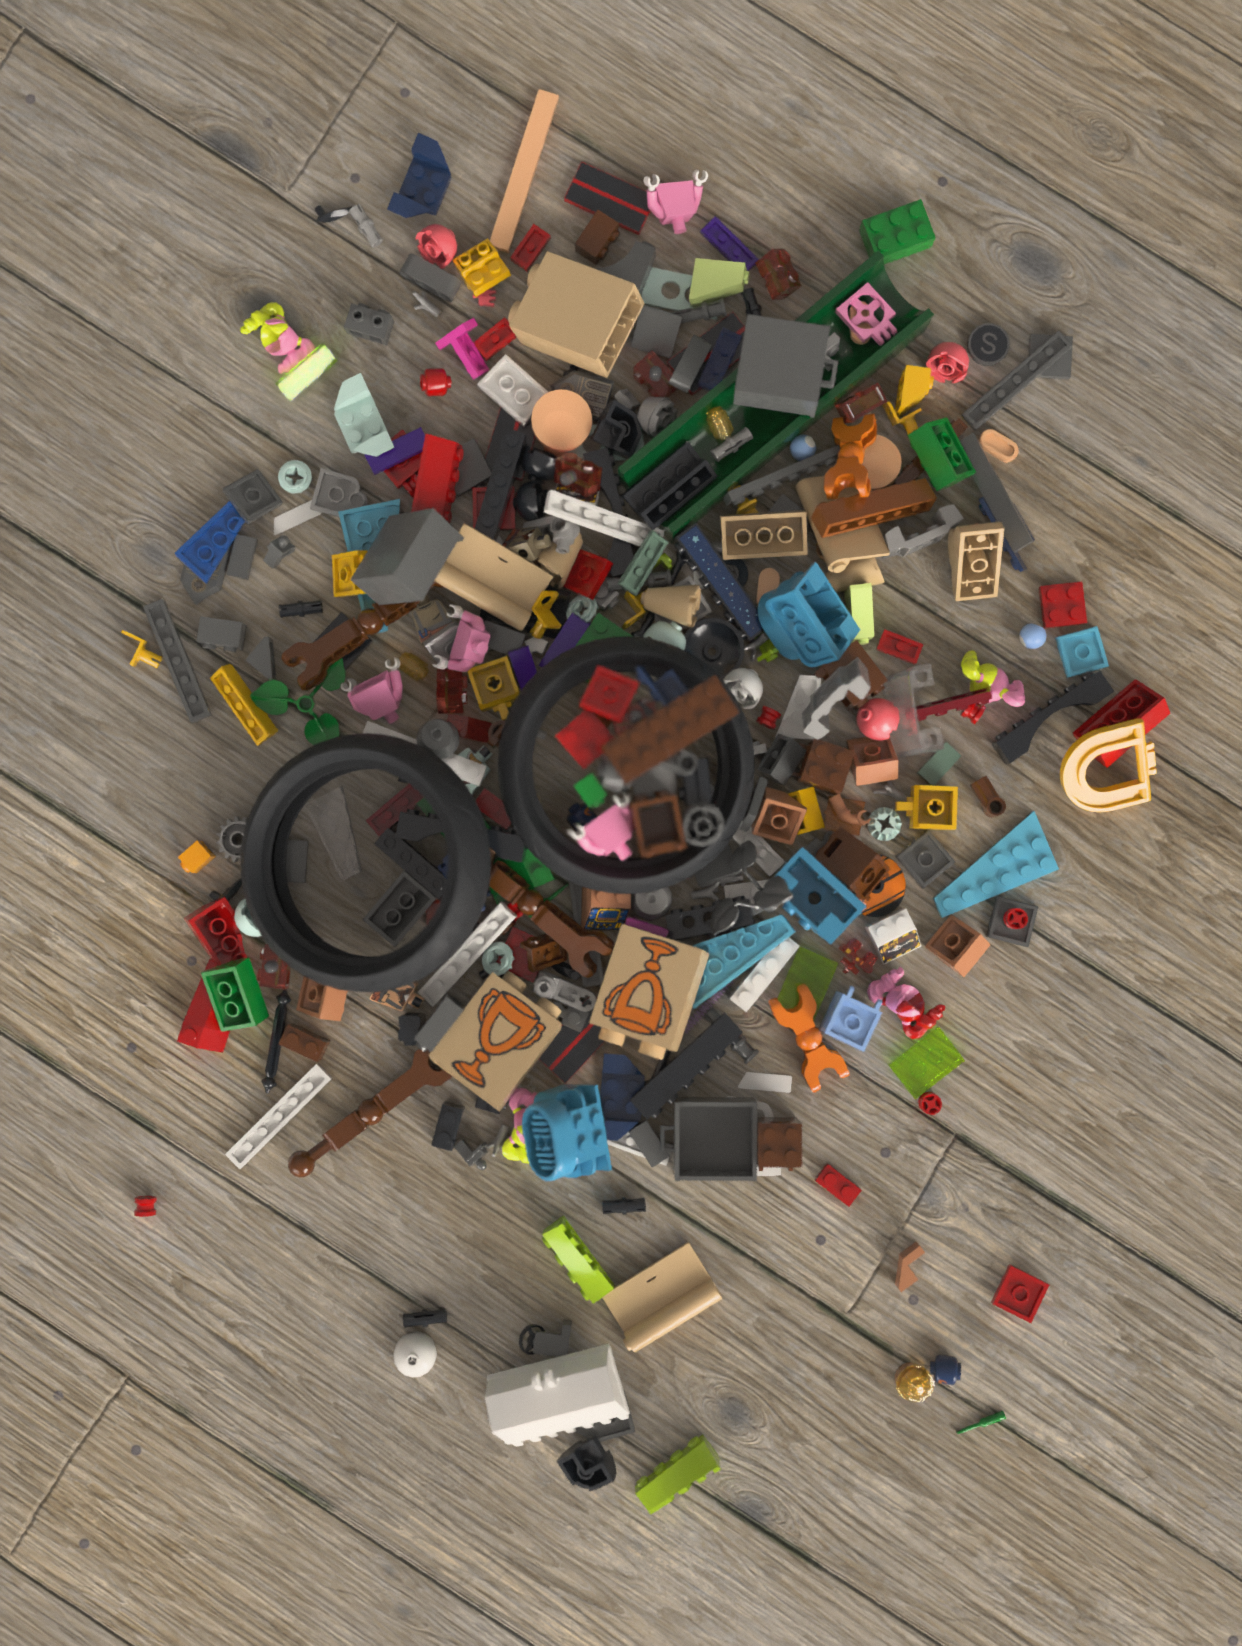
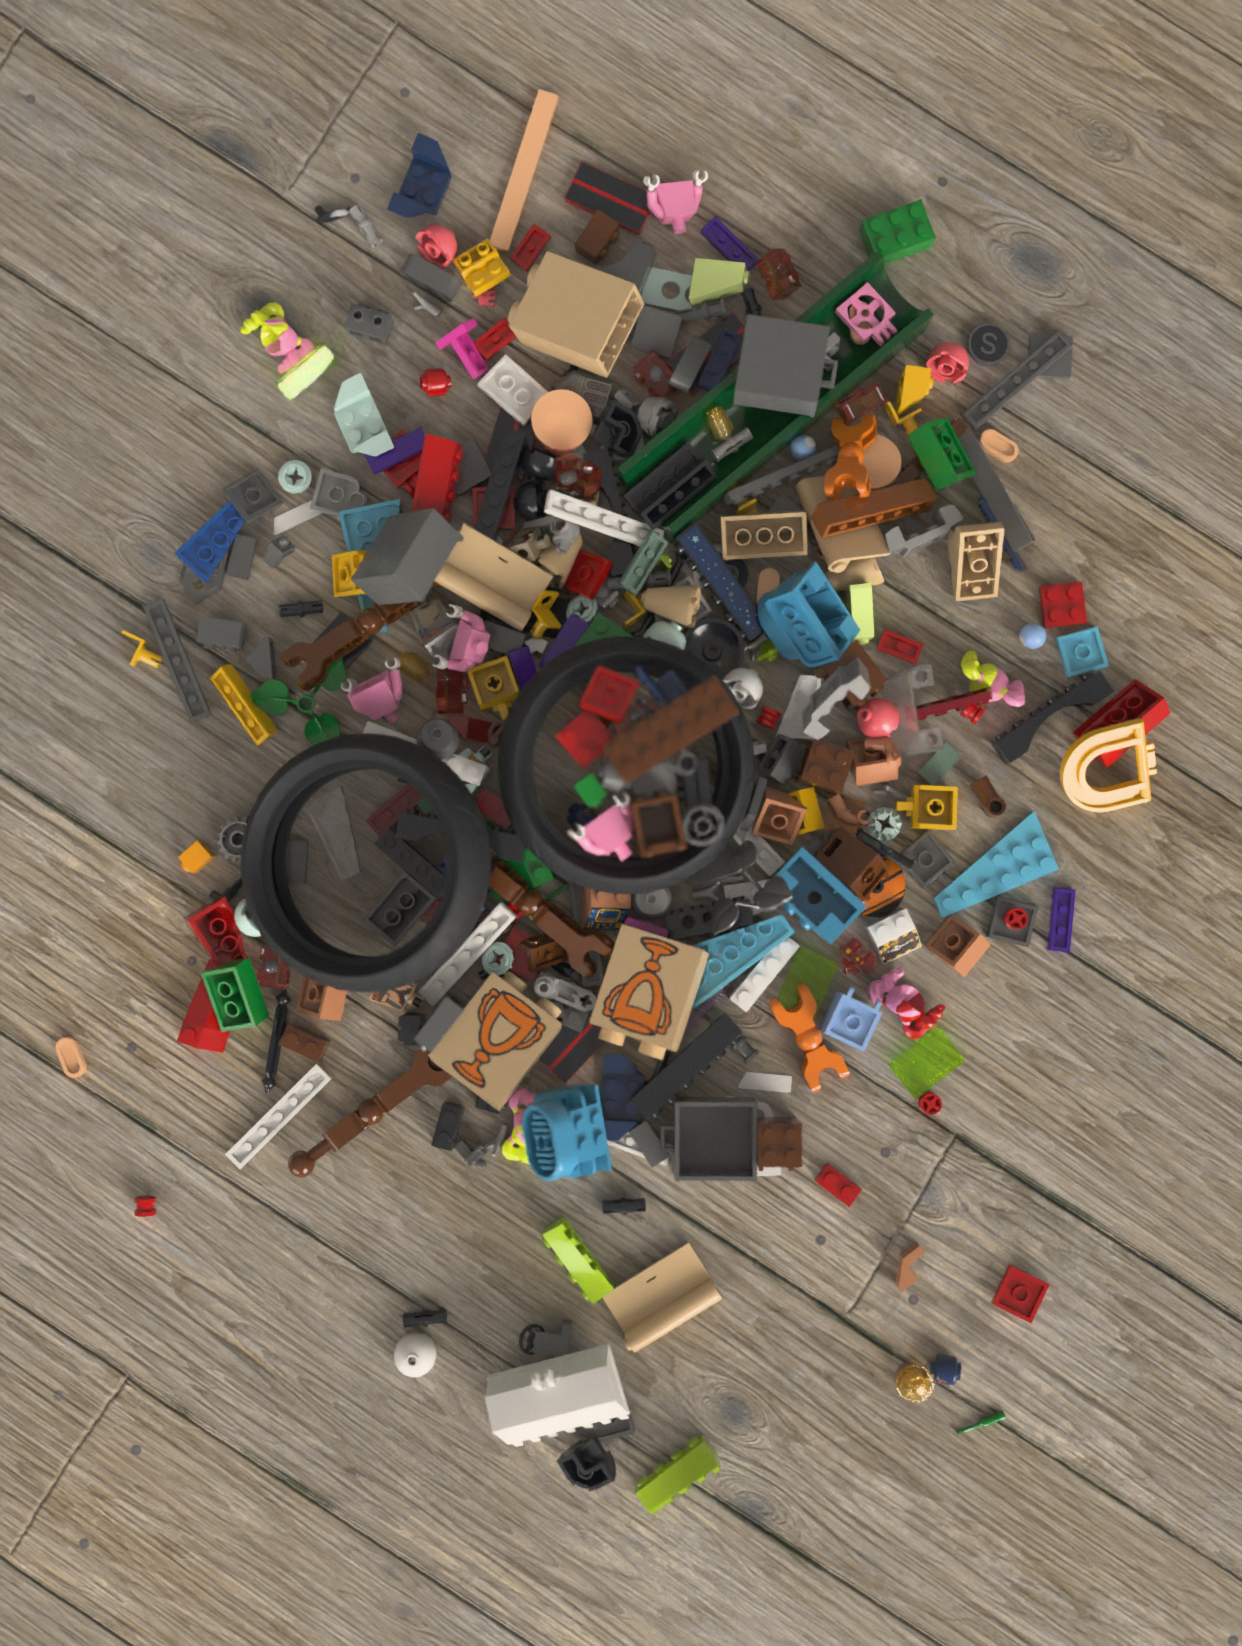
none -> light nougat tile [55,1036,87,1078]
none -> black door [856,827,915,871]
none -> nougat piece [864,736,902,767]
none -> dark purple tile [1047,887,1076,952]

